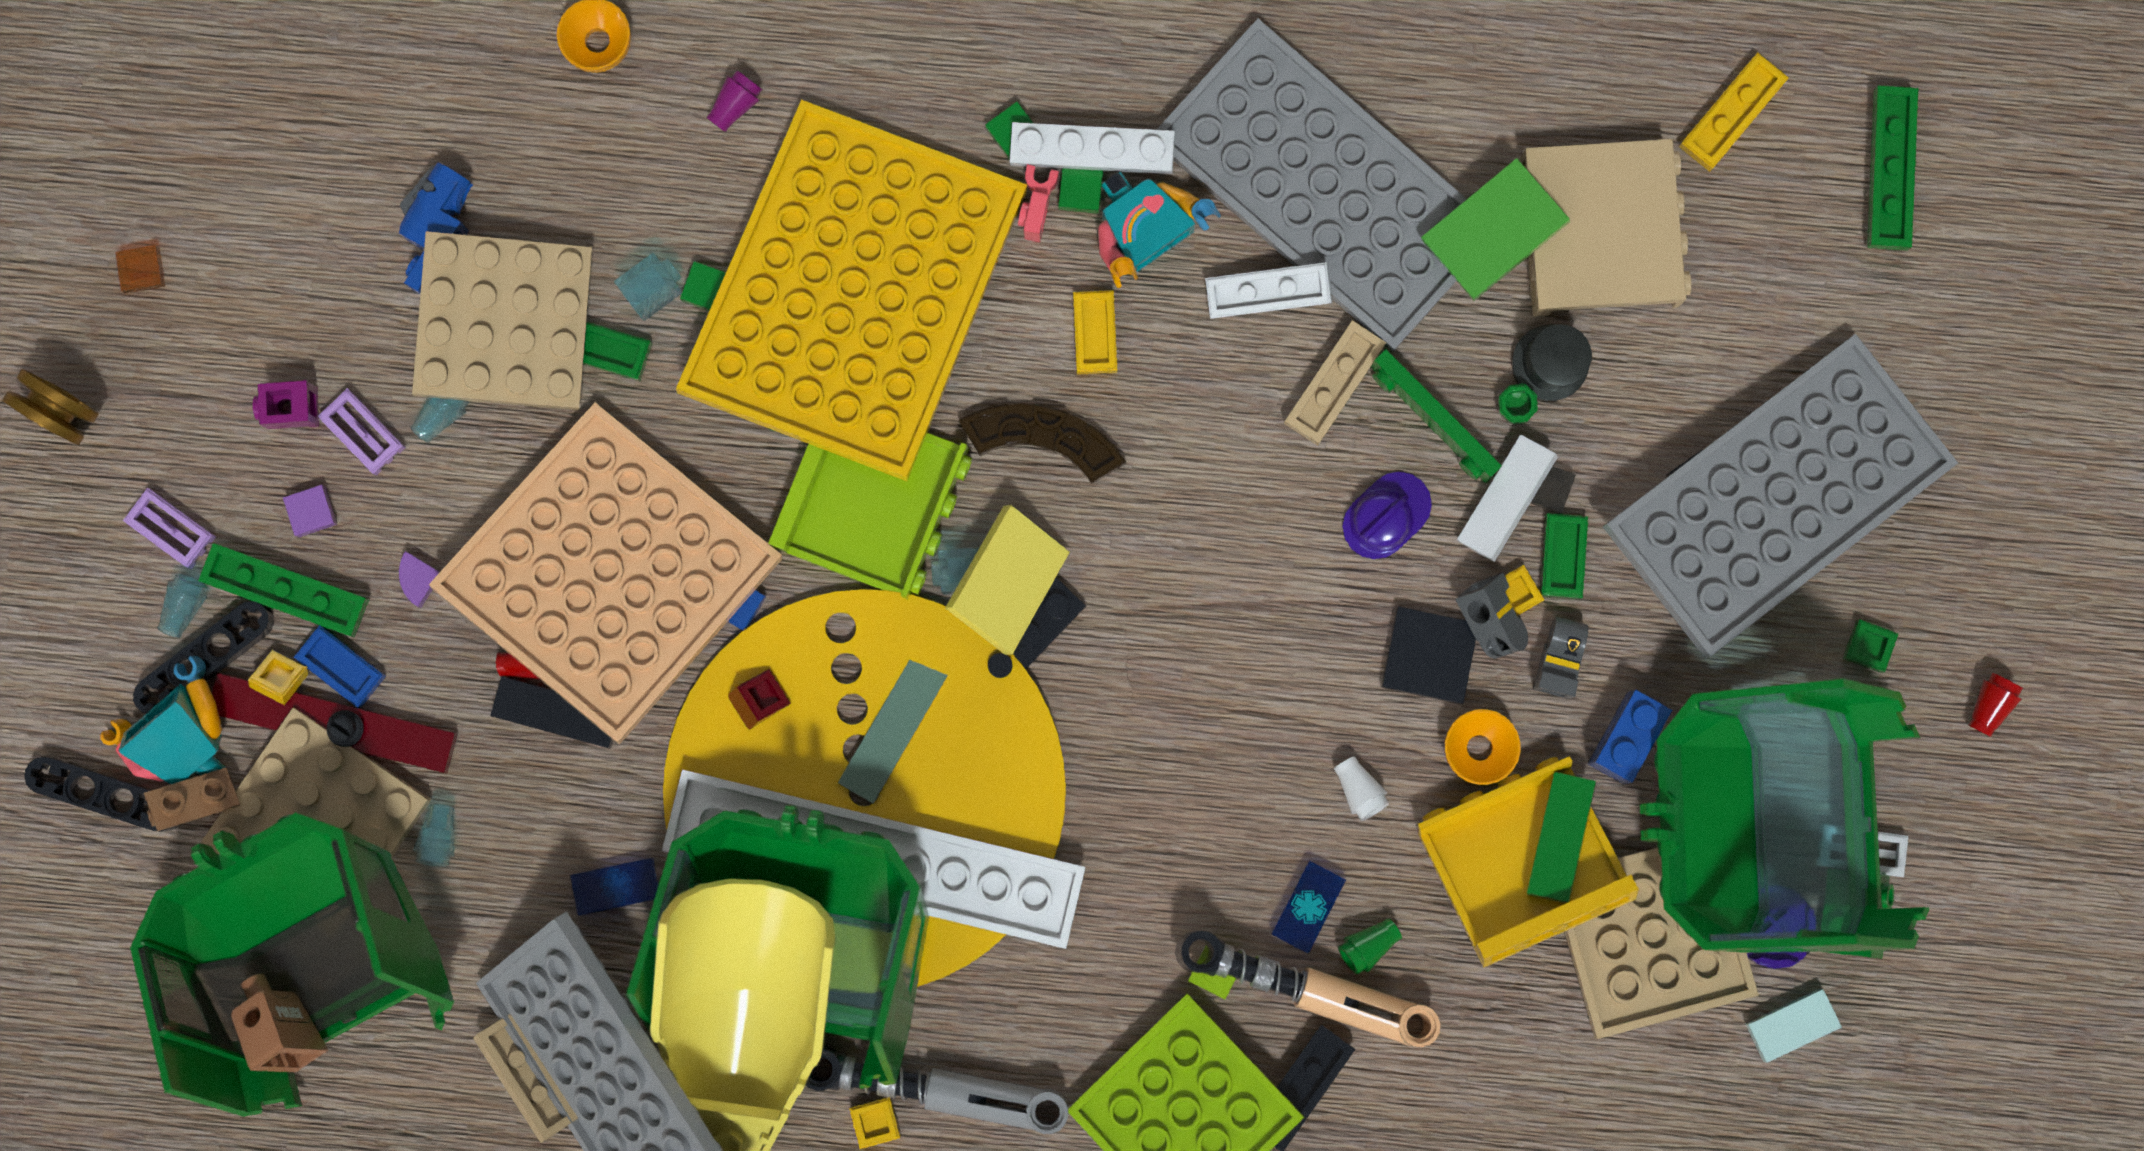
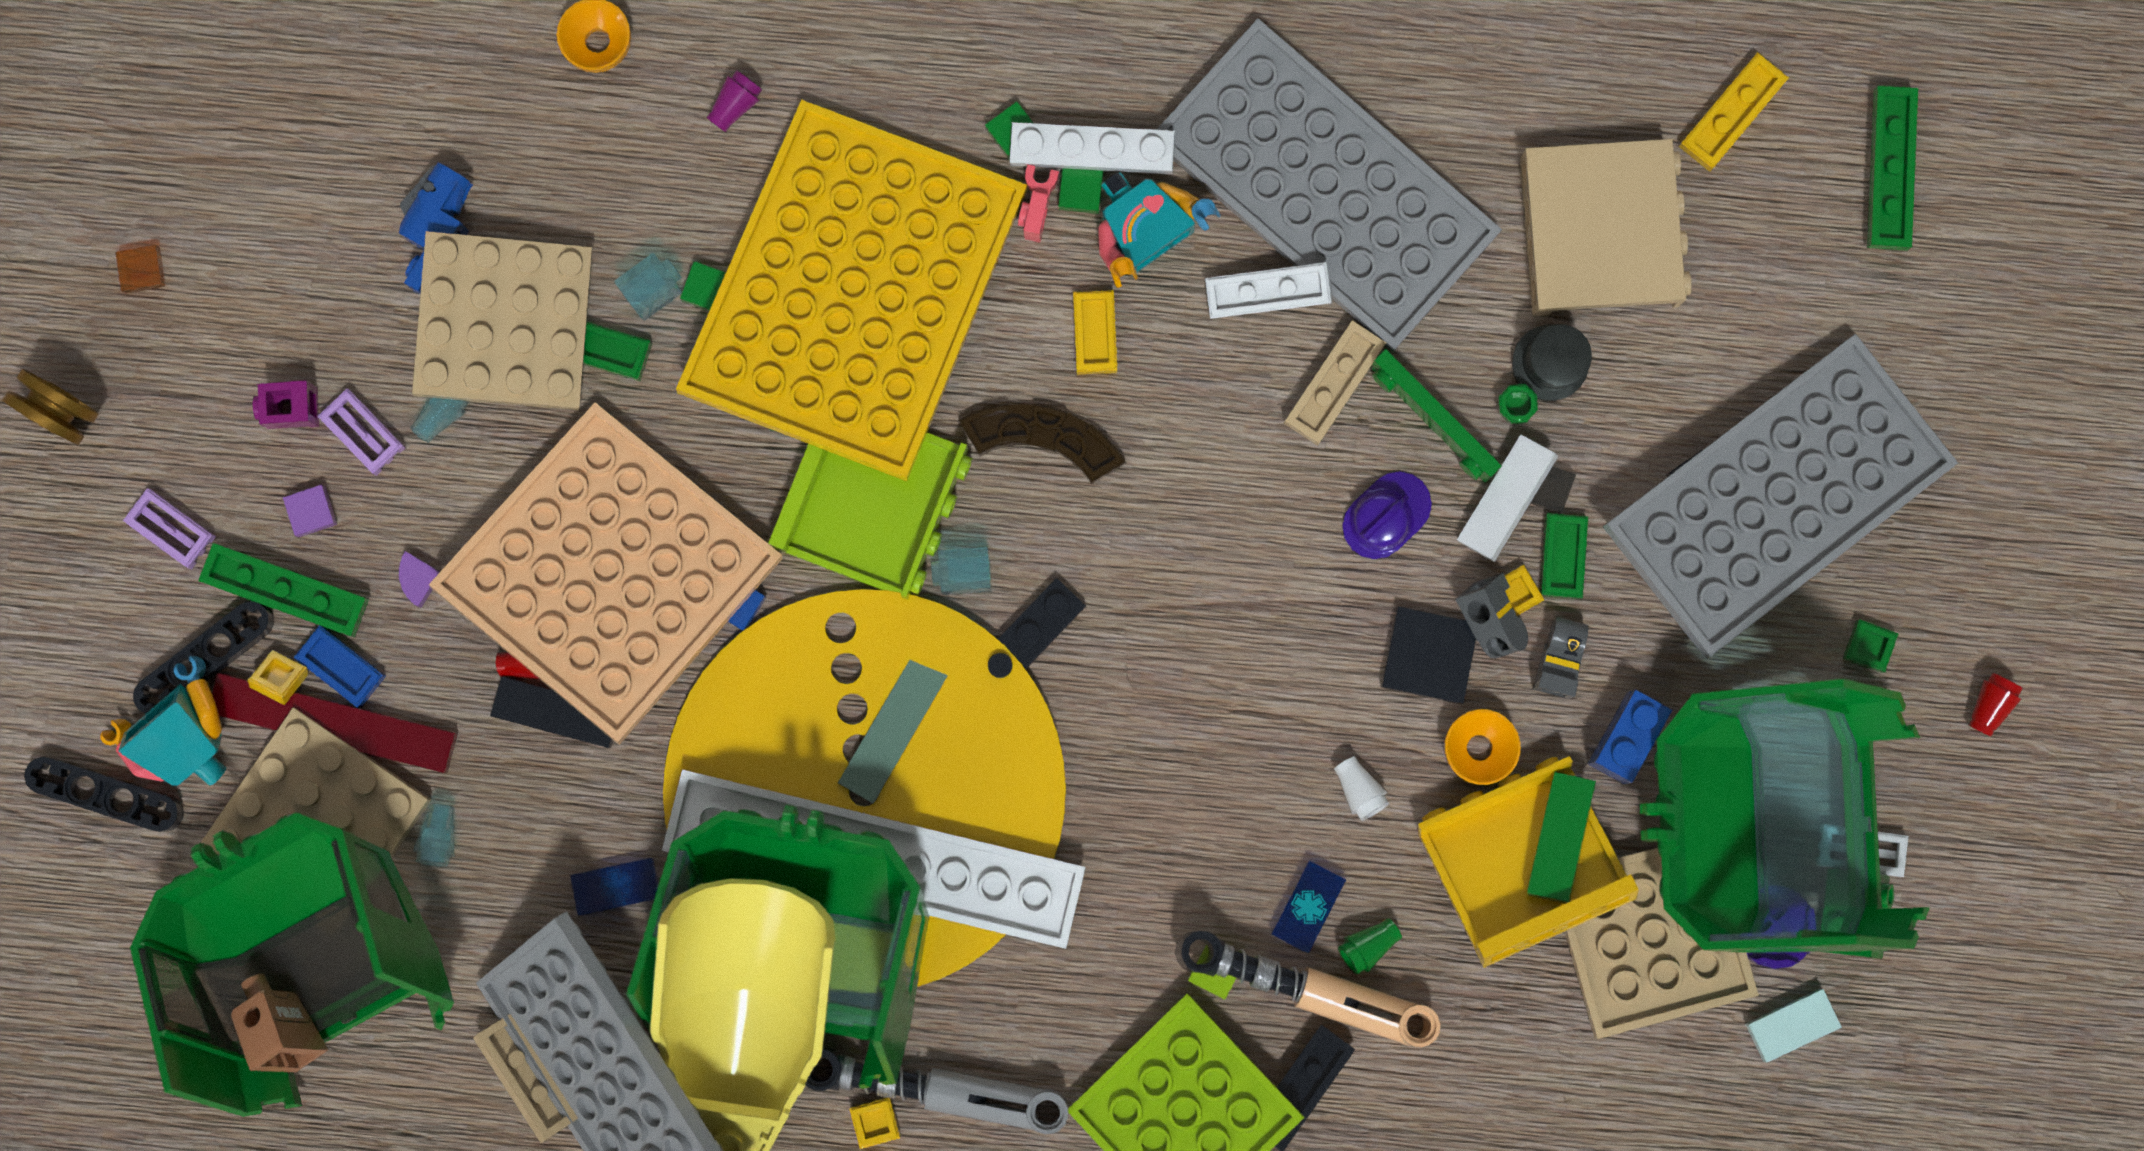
medium nougat hinge [144,768,240,831] -> none
clear light blue cone [157,574,208,638] -> none
black piece [327,710,363,747] -> none
dark red slope [728,669,791,730] -> none
light yellow tile [945,505,1070,655] -> none
bright green tile [1421,158,1570,301] -> none

